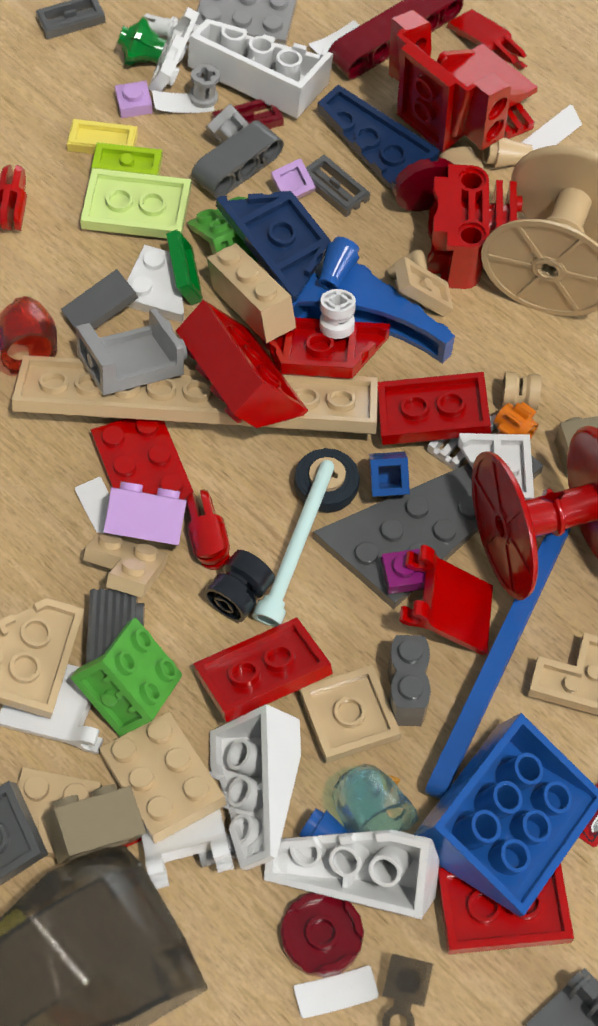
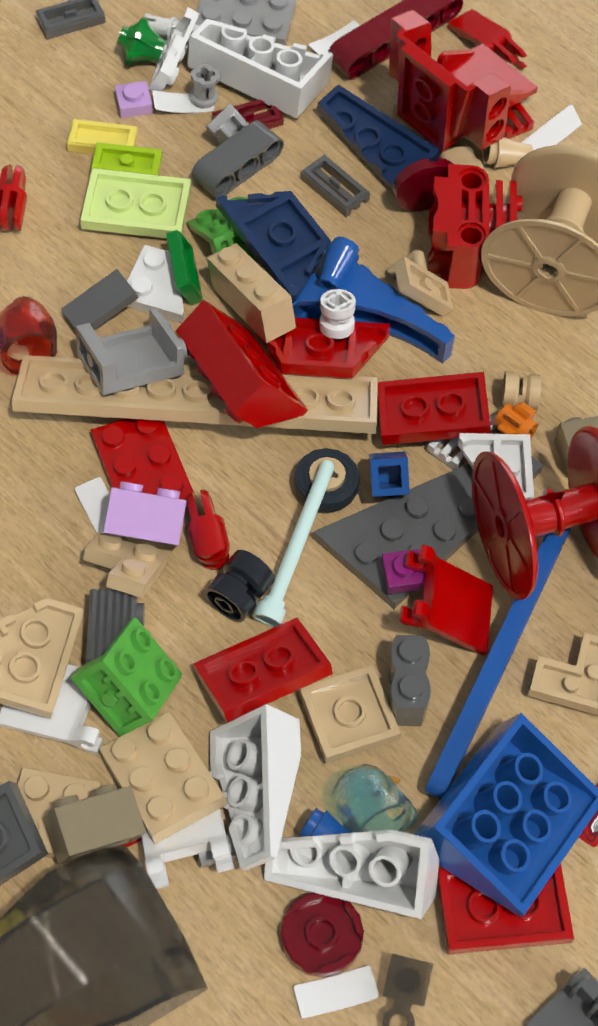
lavender plate [271,158,316,199] -> none

